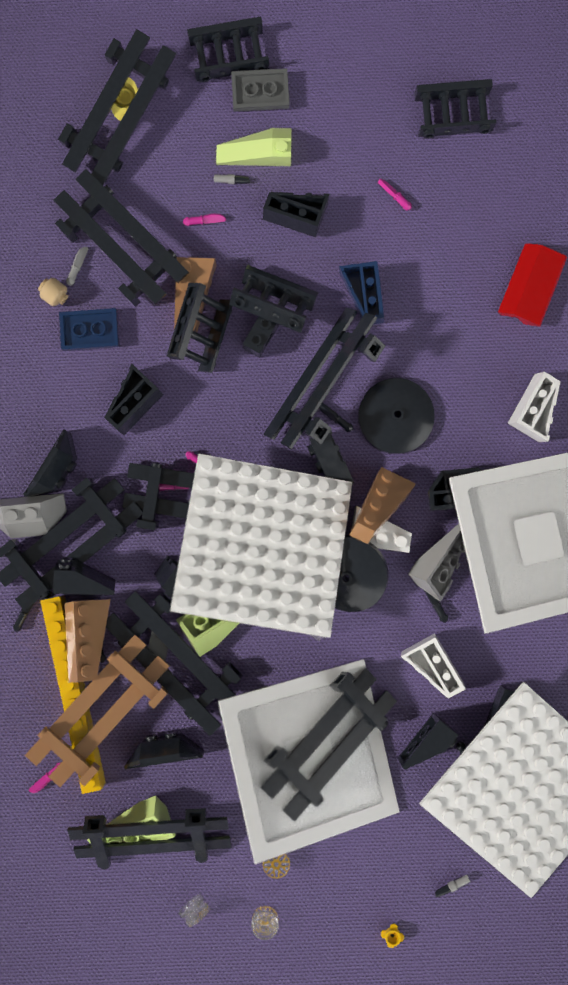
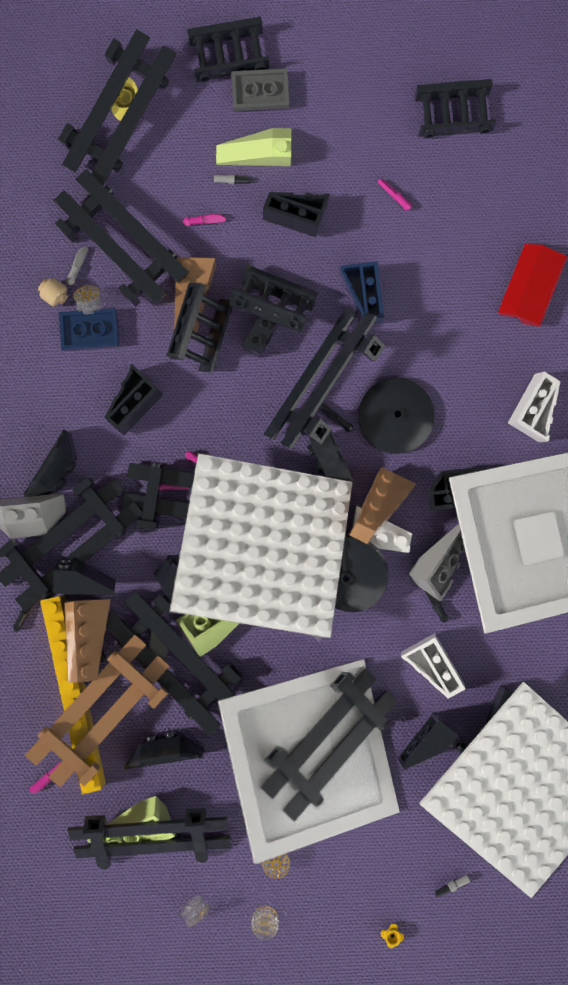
none -> clear wheel [73,285,103,314]

